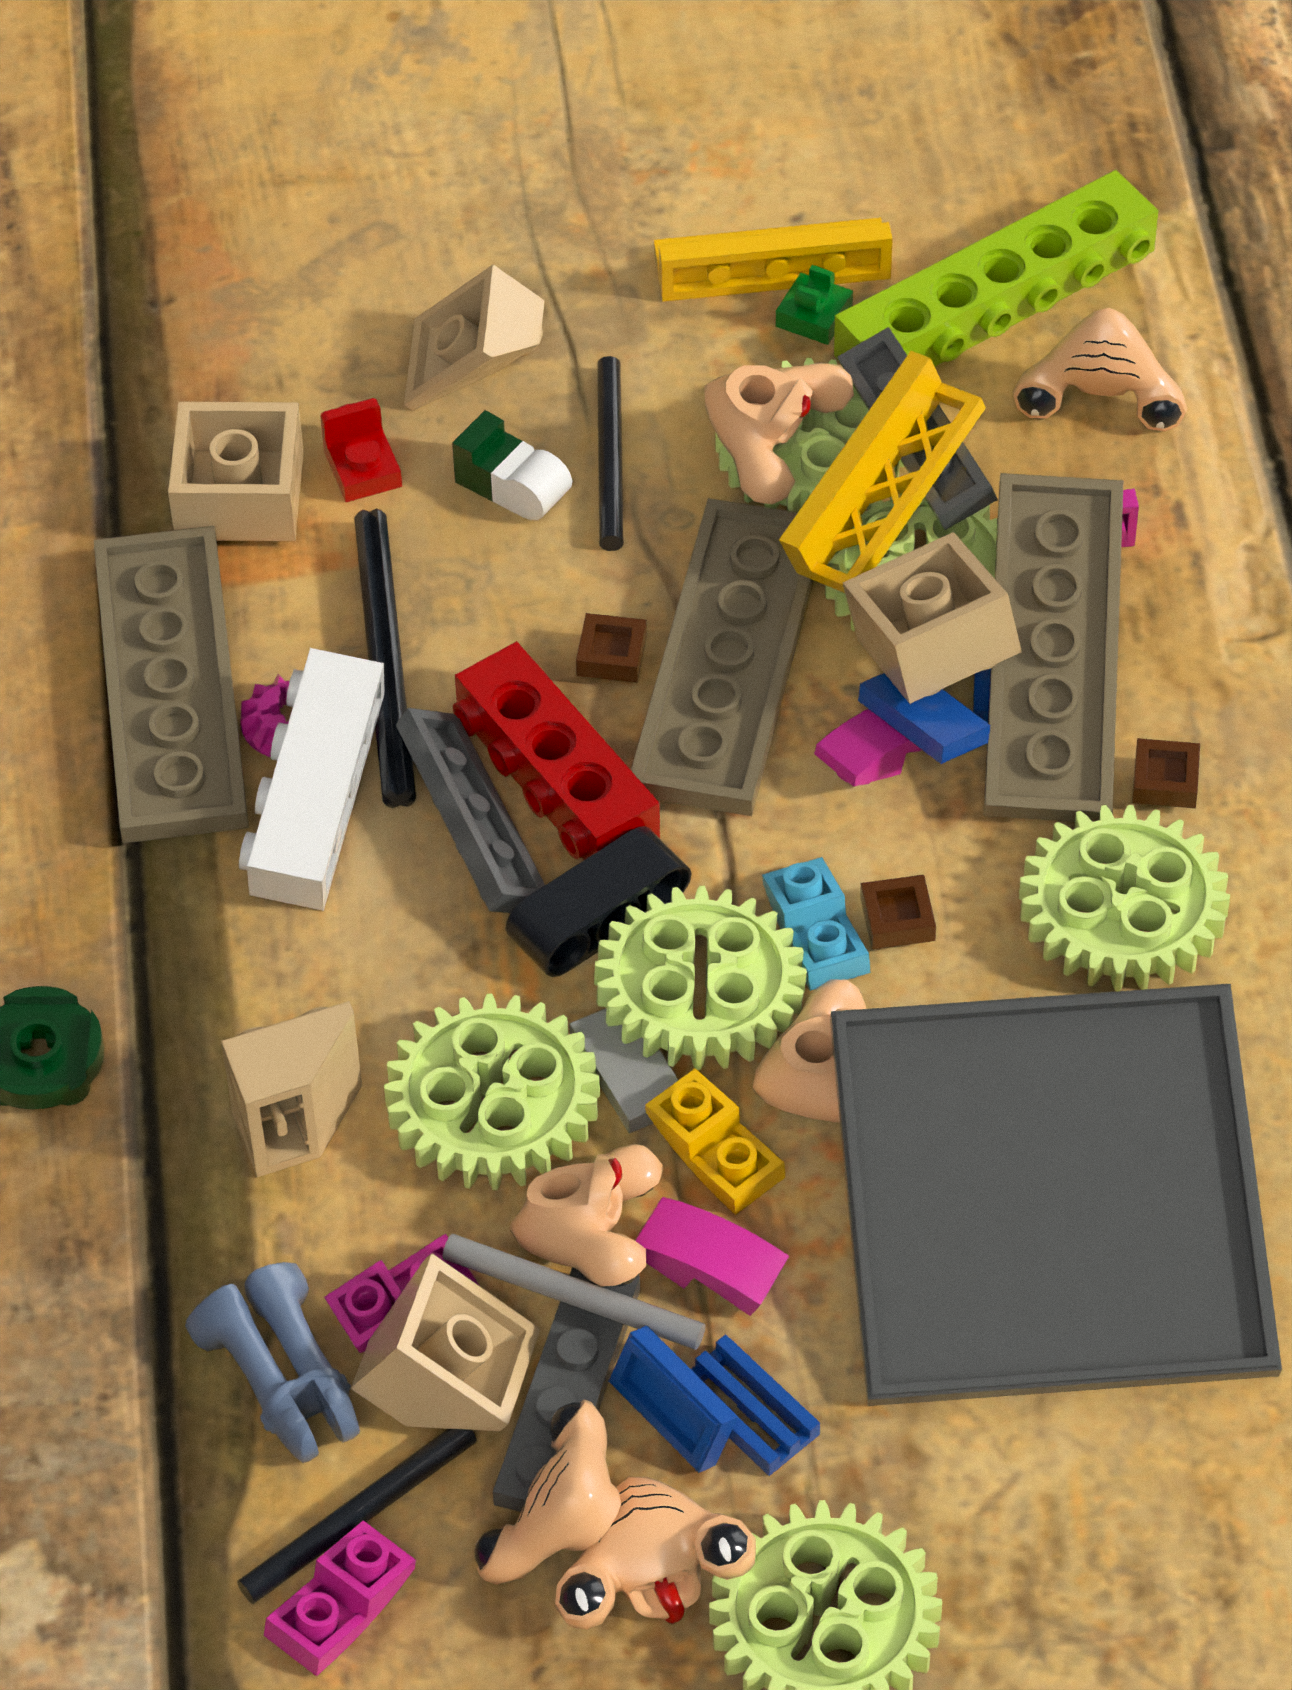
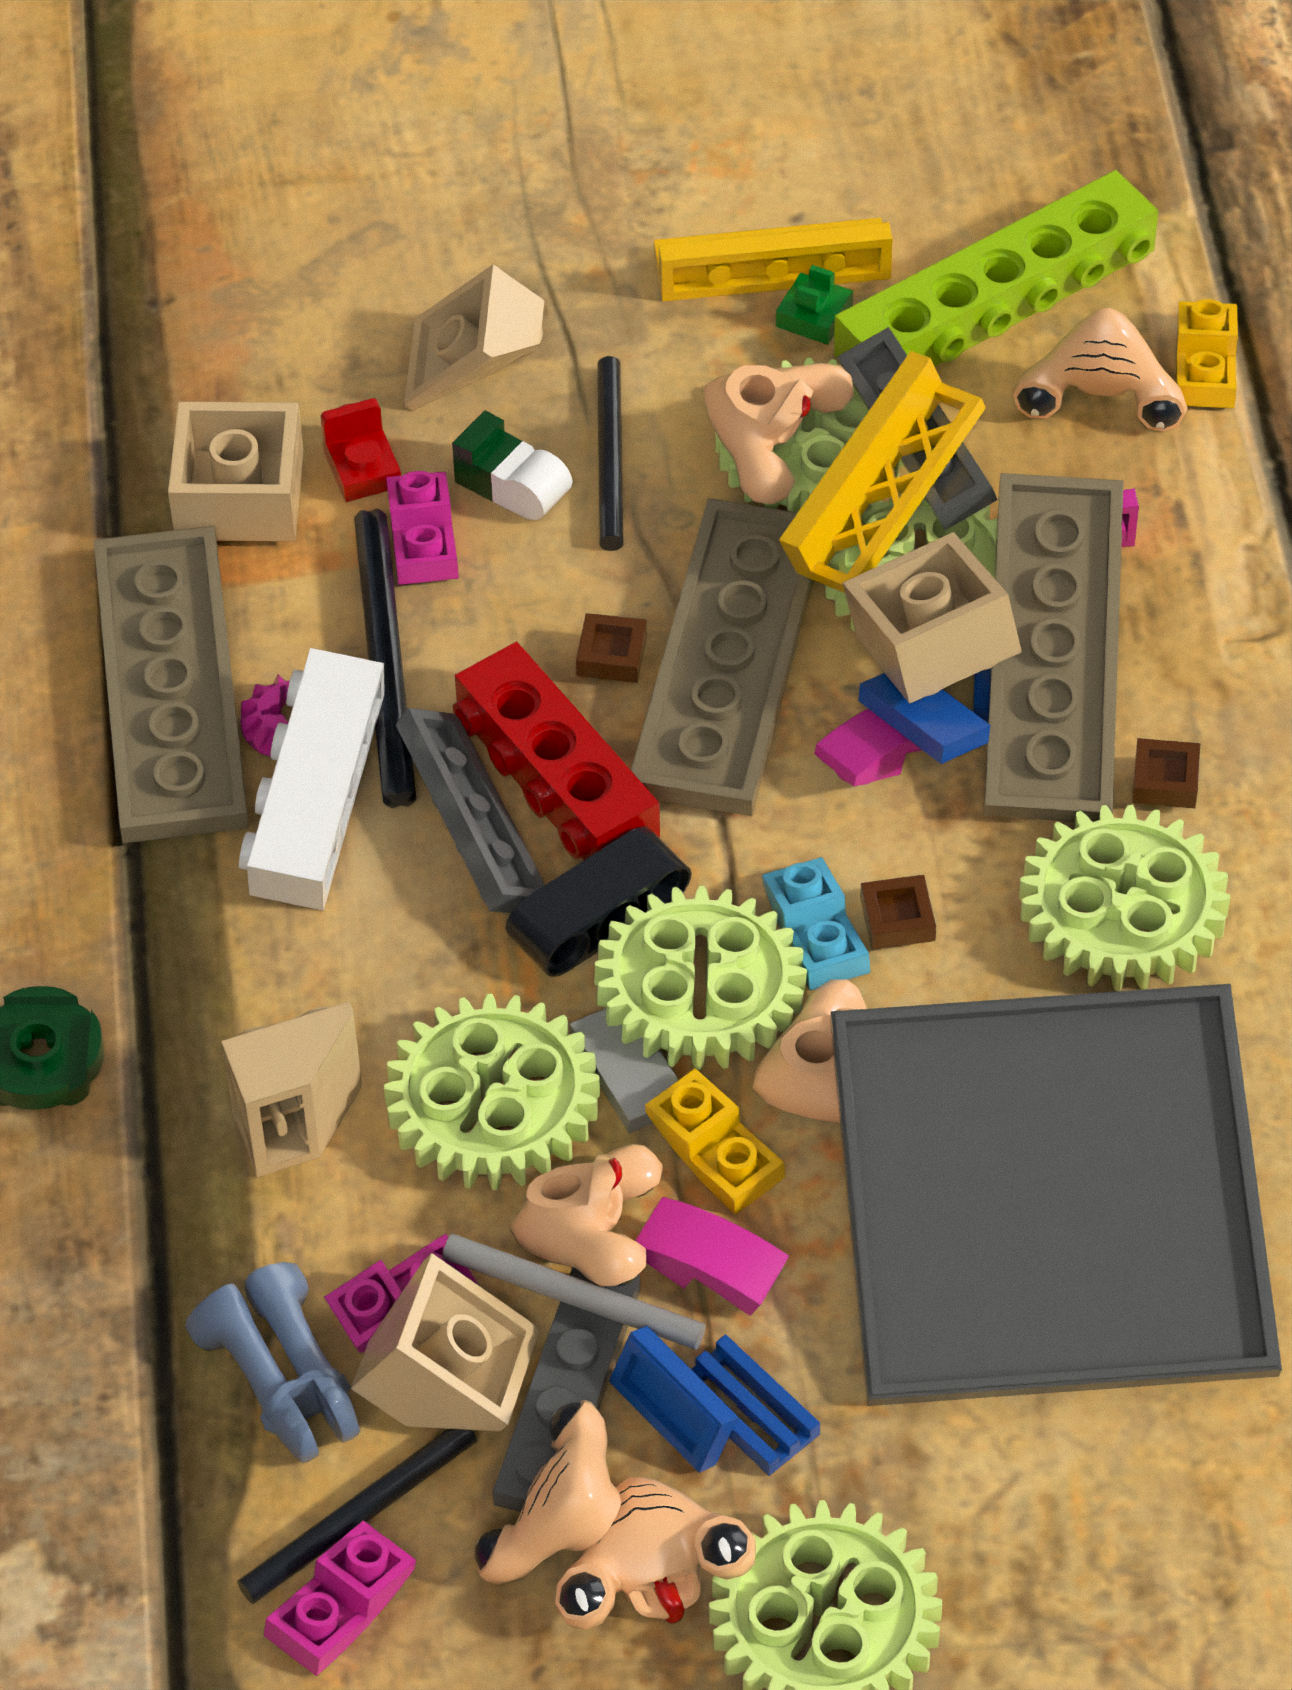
none -> dark pink slope [386,471,459,585]
none -> yellow slope [1175,299,1238,408]

